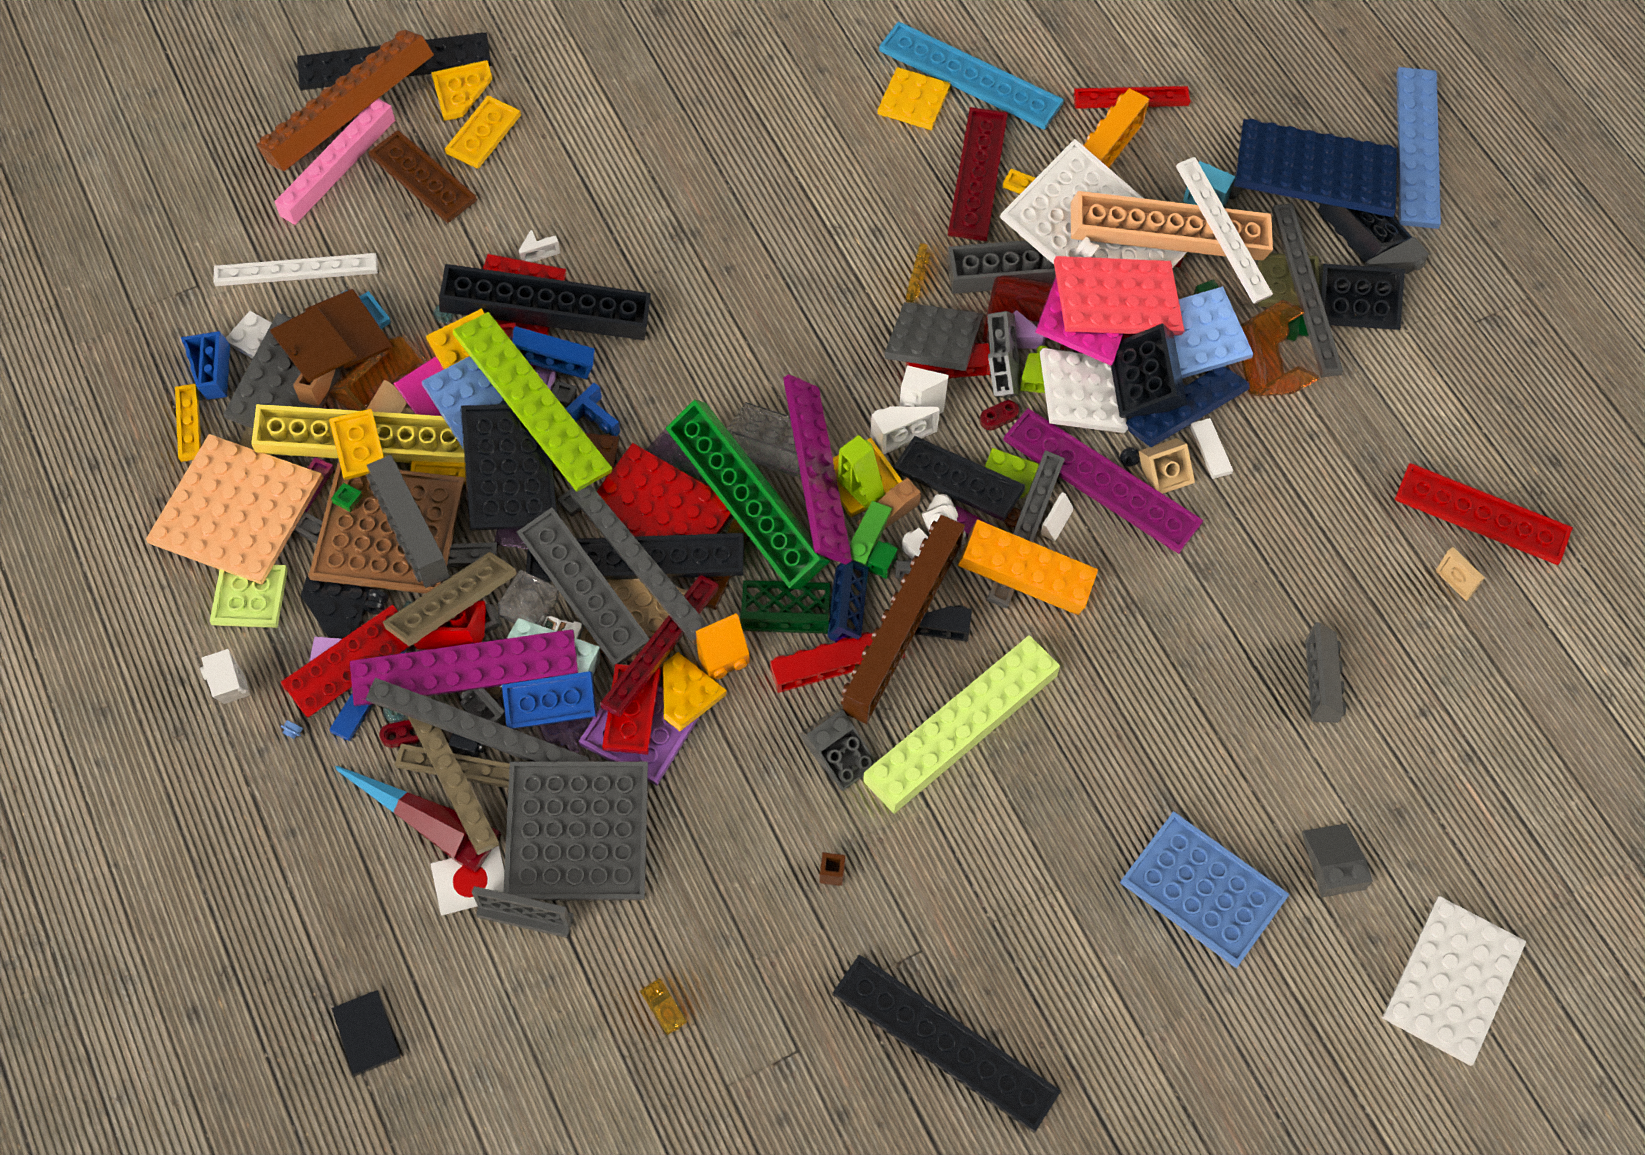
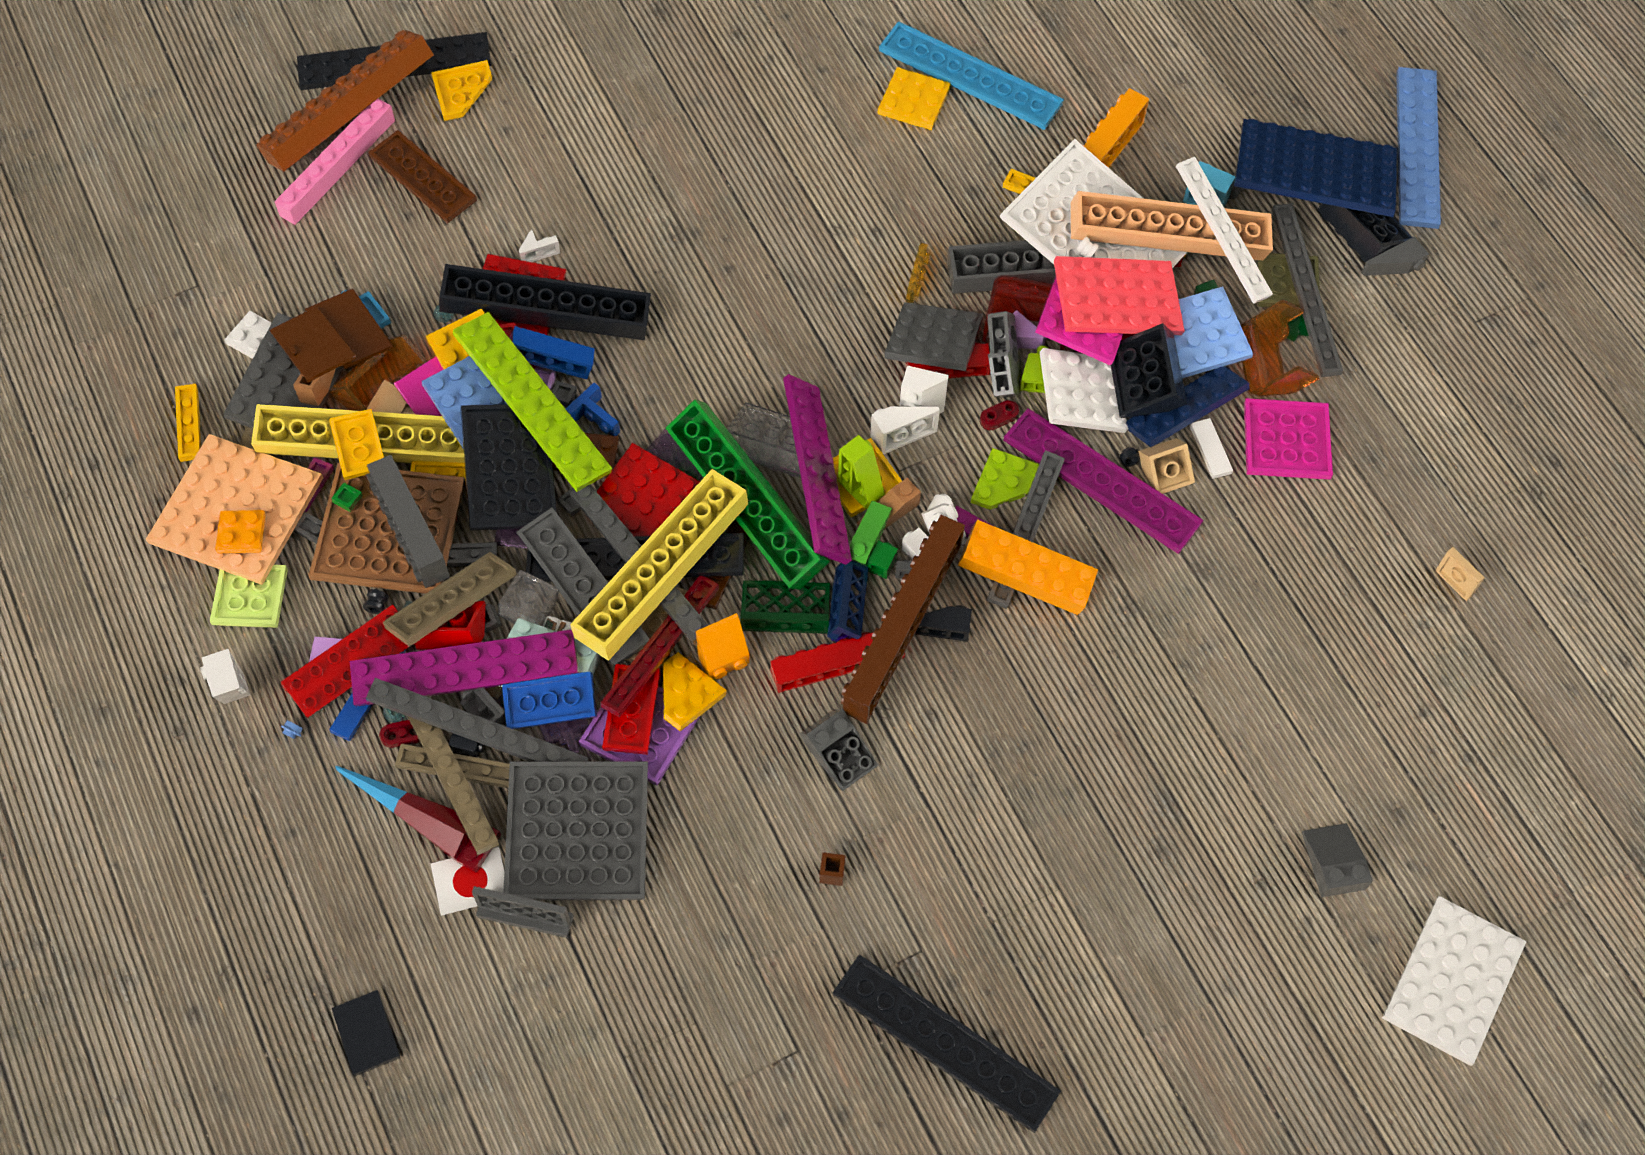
blue wedge [181,331,230,400] -> none
white tile [214,253,378,286] -> none
black plate [300,576,371,639] -> none
yellow plate [445,96,521,169] -> none
clear yellow slope [640,978,687,1035] -> none
yellowish green brick [863,635,1060,814] -> none
black plate [893,436,1025,522] -> none
dark red plate [948,107,1008,241] -> none
reddish brown plate [1004,508,1021,527] -> none
white slope [1041,492,1073,541] -> none
red plate [1073,86,1190,109] -> none
medium blue plate [1120,811,1290,968] -> none
dark grey slope [1305,622,1346,723] -> none
black slope [1319,264,1405,330] -> none
red plate [1394,463,1573,565] -> none
none -> light orange plate [215,510,266,554]
none -> light yellow brick [570,469,748,661]
none -> dark pink plate [1244,398,1333,480]

